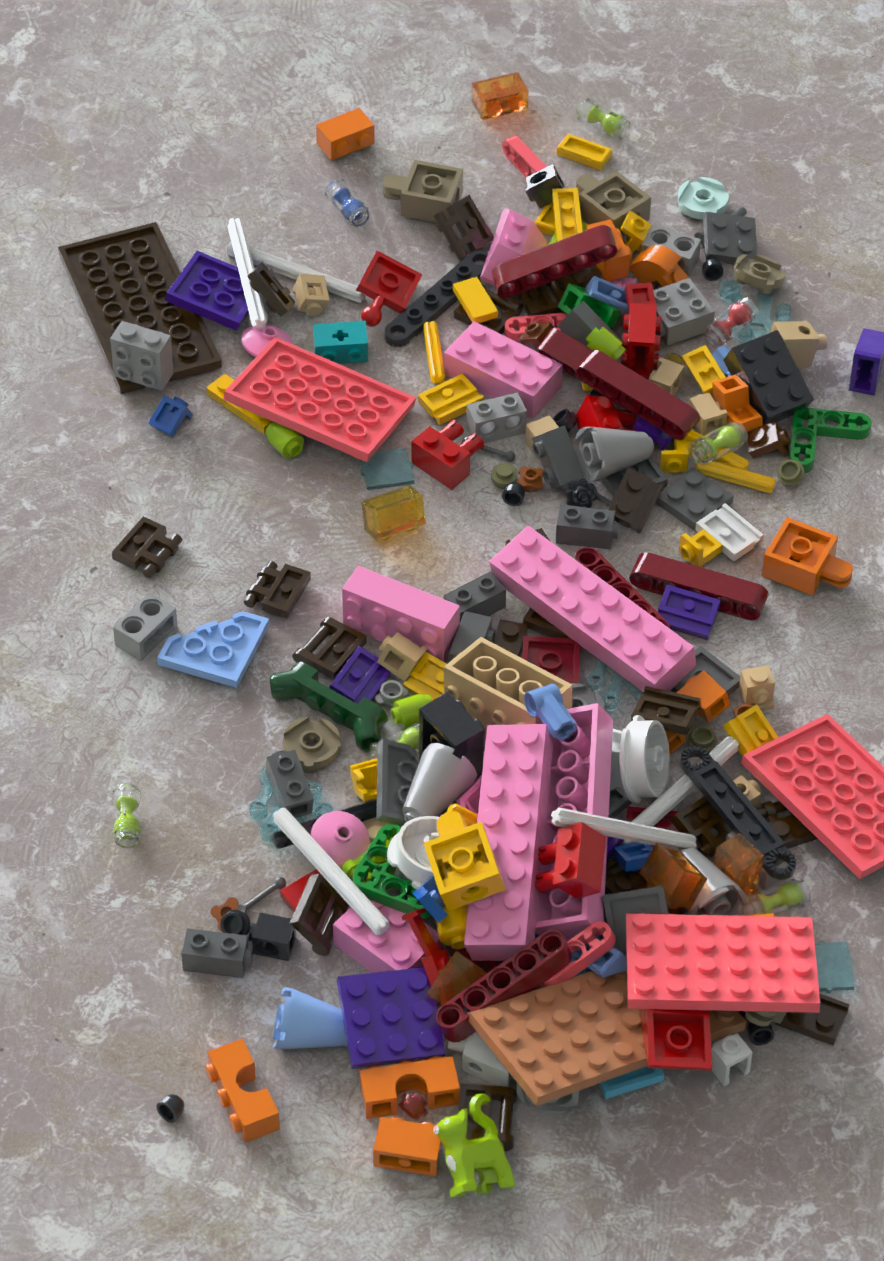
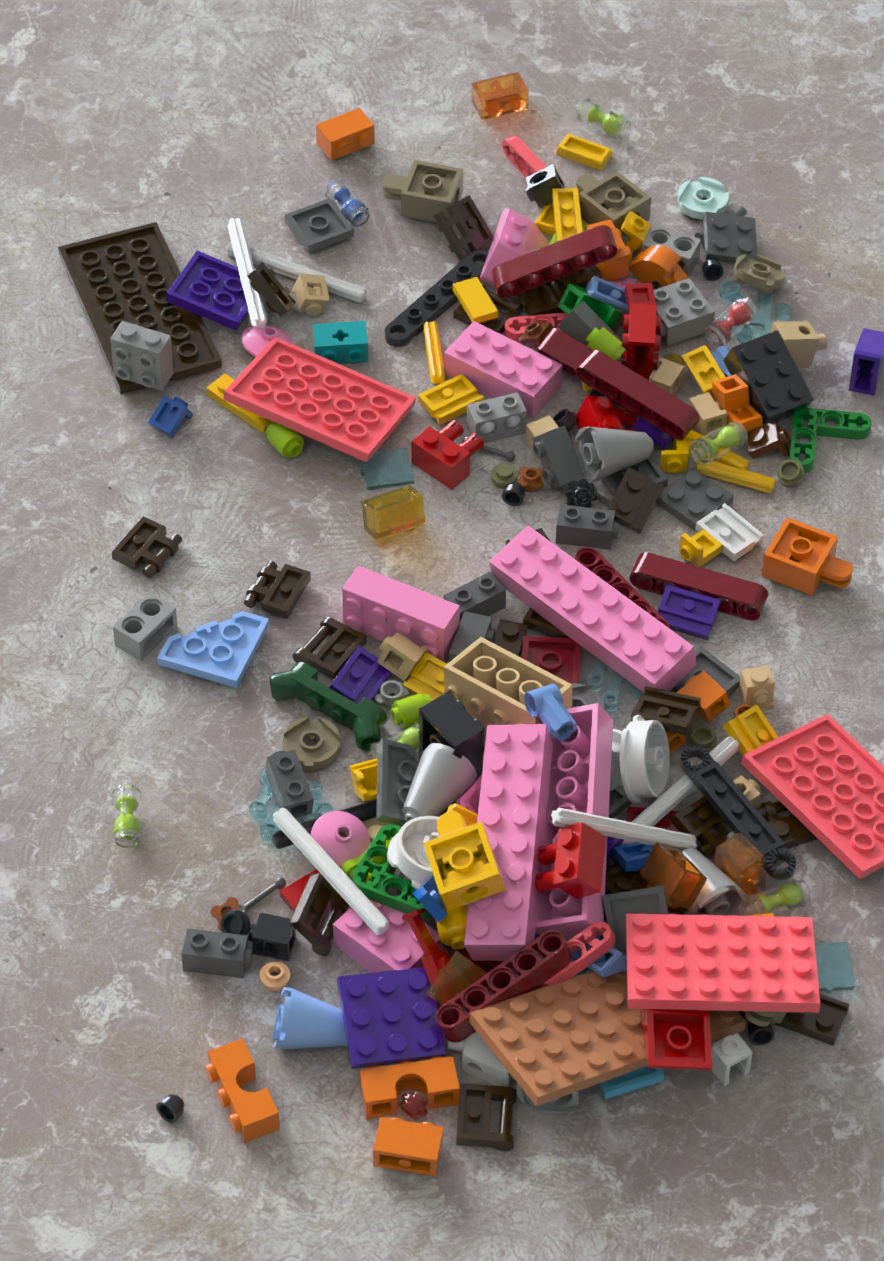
red plate [356,250,423,327] -> none
lime animal [433,1094,515,1198] -> none
none -> light nougat plate [260,962,291,992]
none -> dark grey plate [285,198,354,253]

